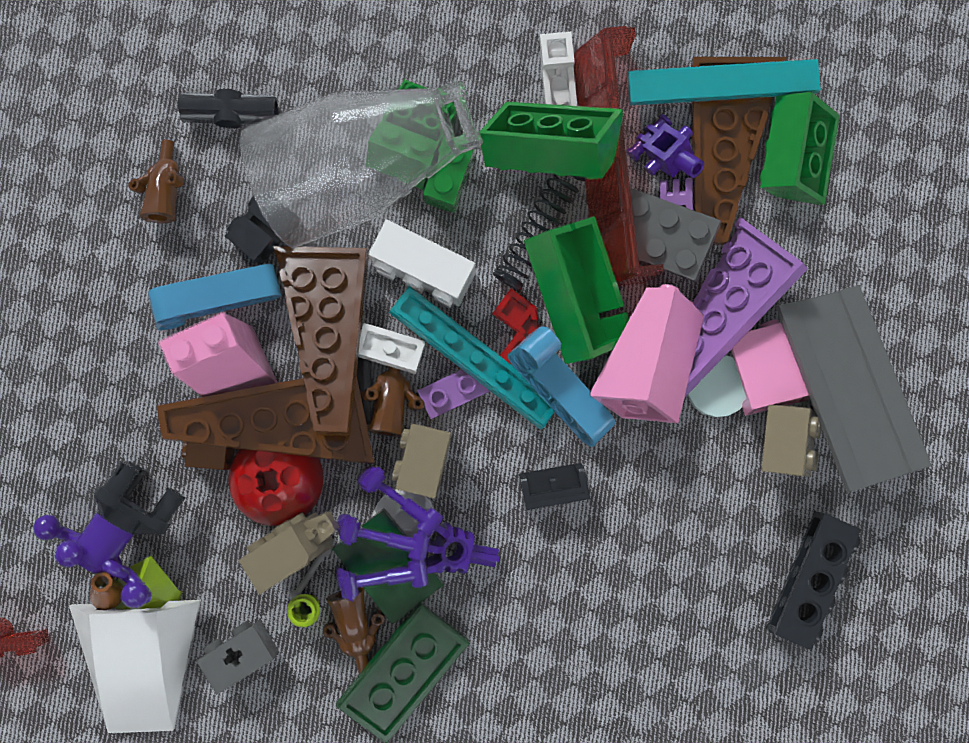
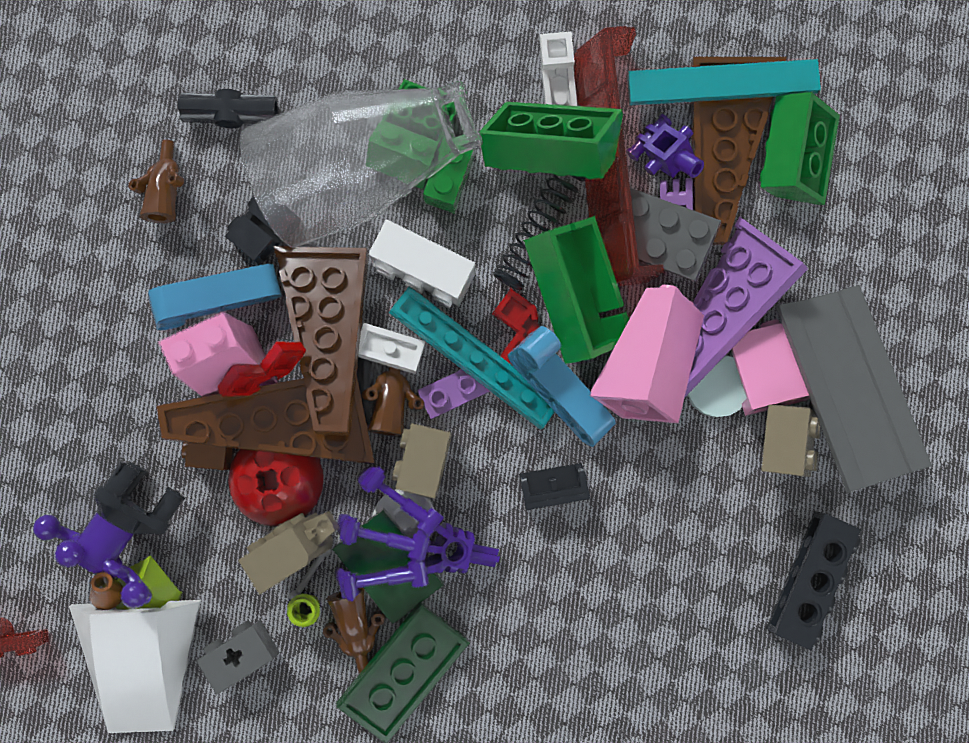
none -> red tile [217,342,307,397]

